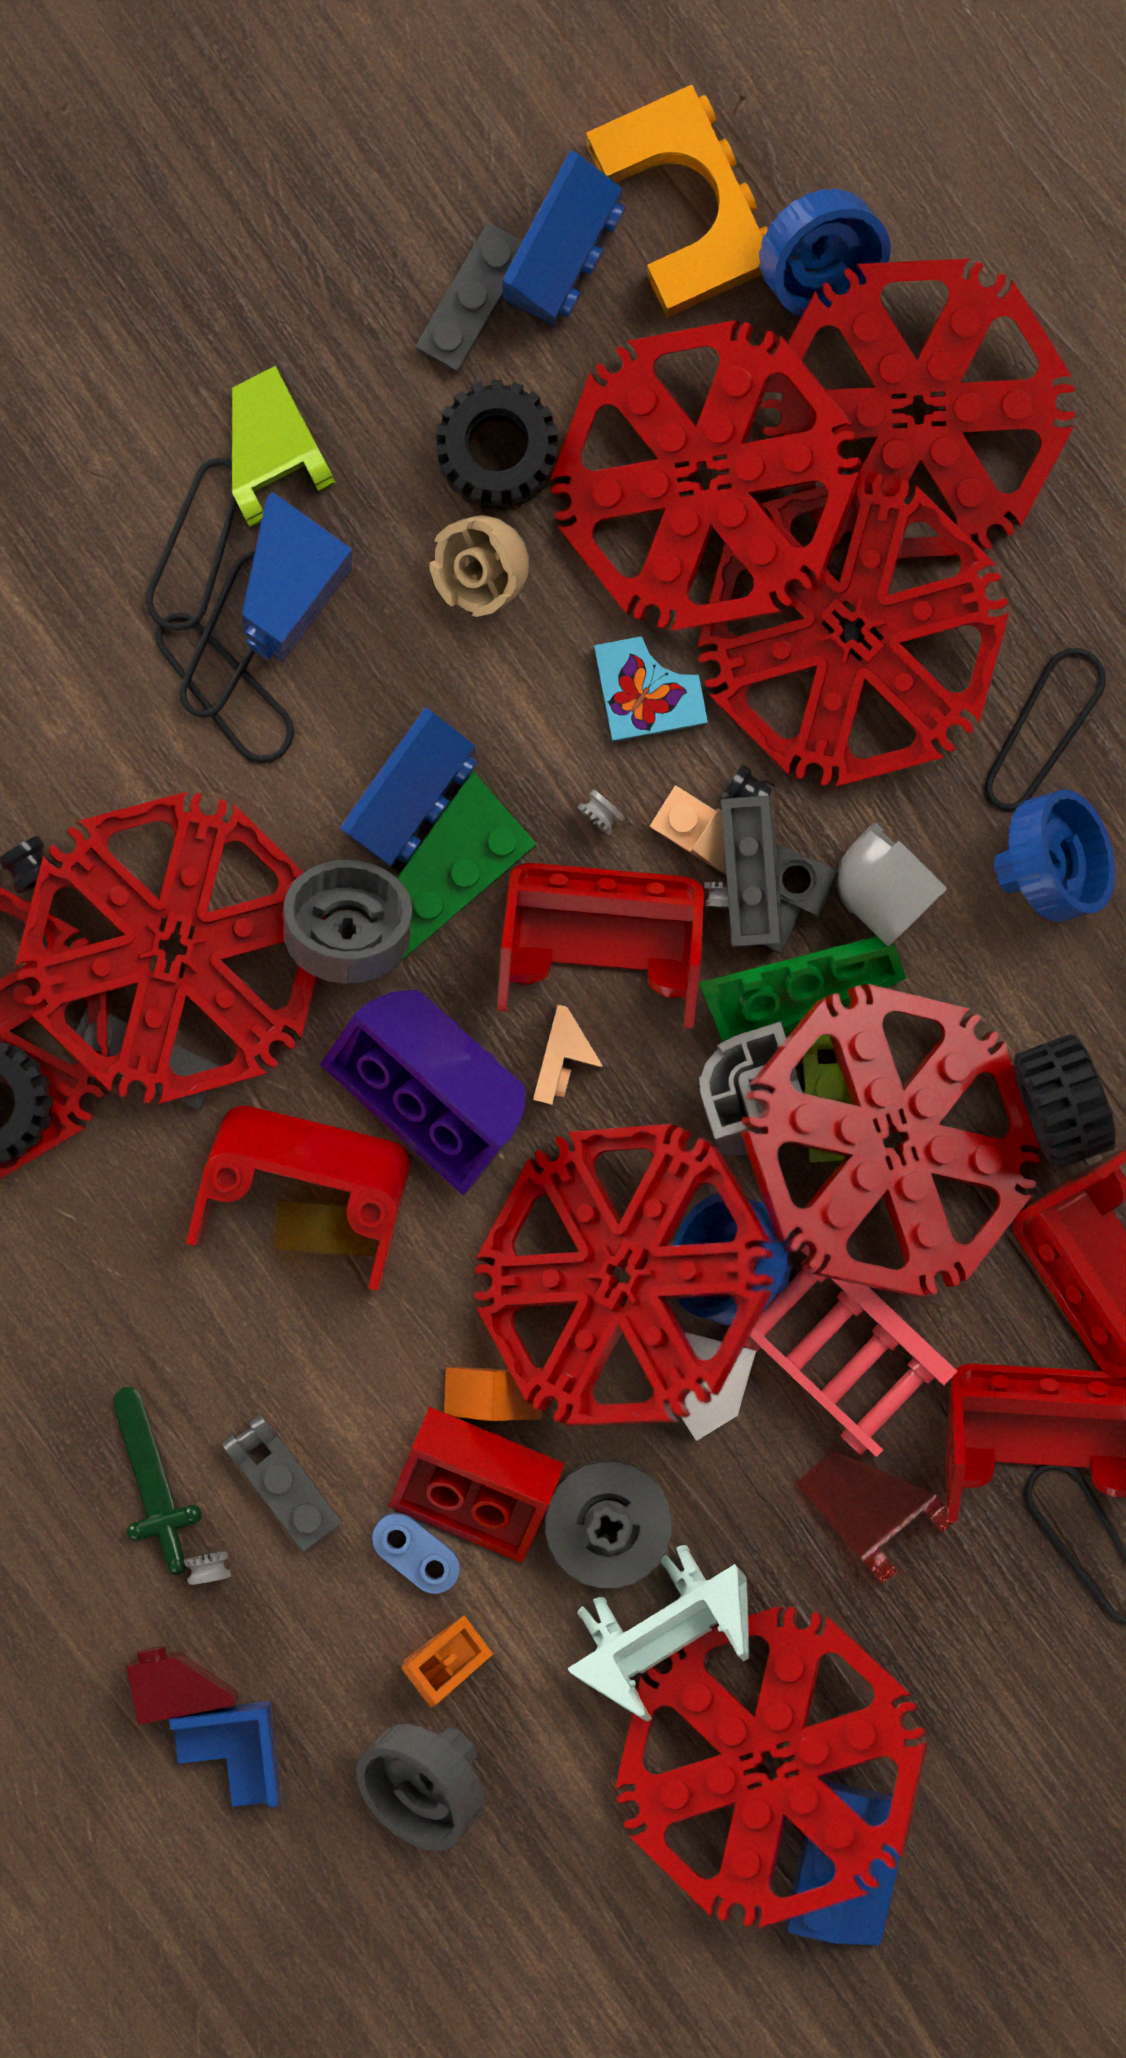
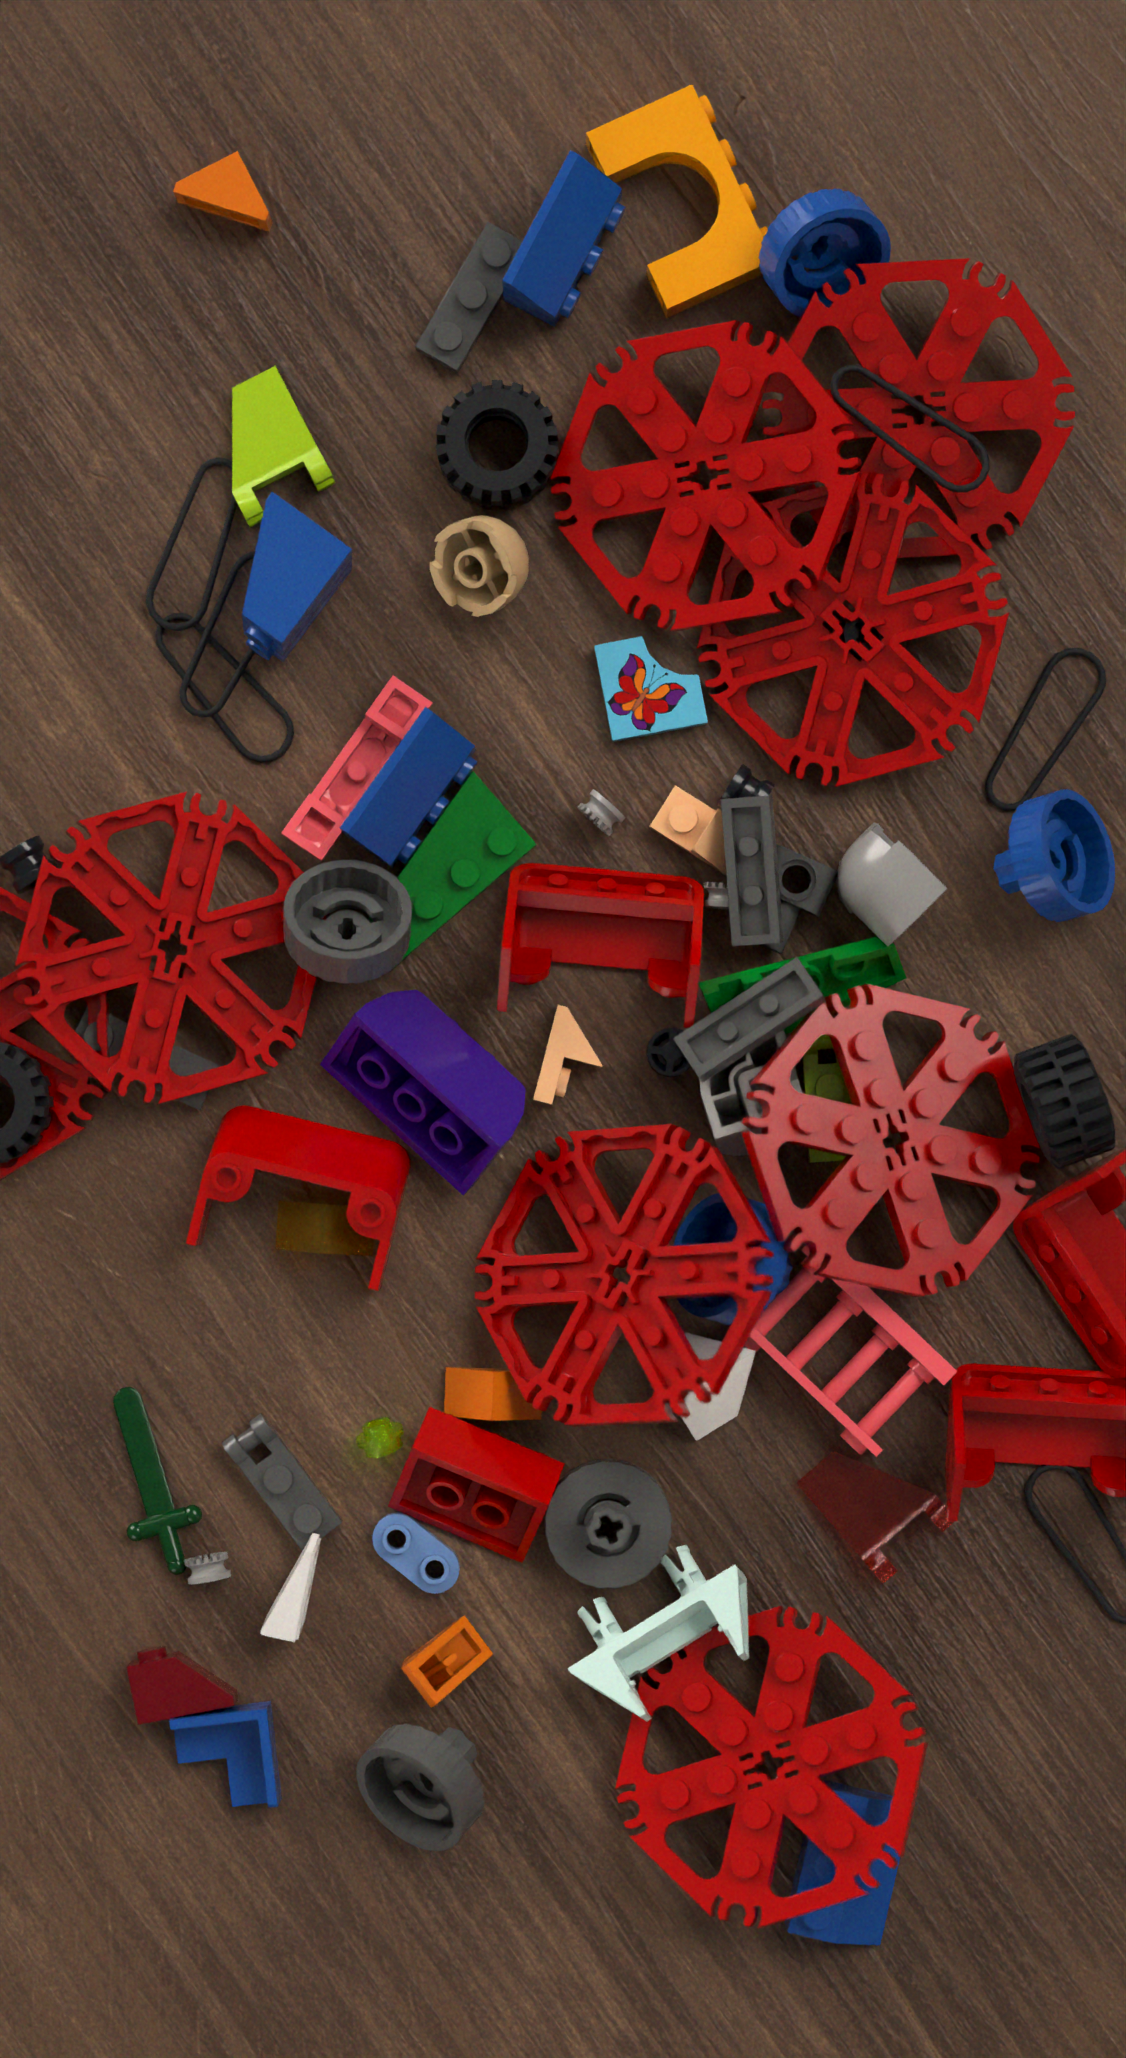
none -> orange slope [173,151,272,232]
none -> white slope [260,1533,321,1642]
none -> coral slope [281,675,433,862]
none -> clear neon green plate [355,1417,404,1458]
none -> black wheel [646,1028,691,1077]
none -> dark grey plate [673,957,826,1083]
none -> black piece [830,365,989,493]

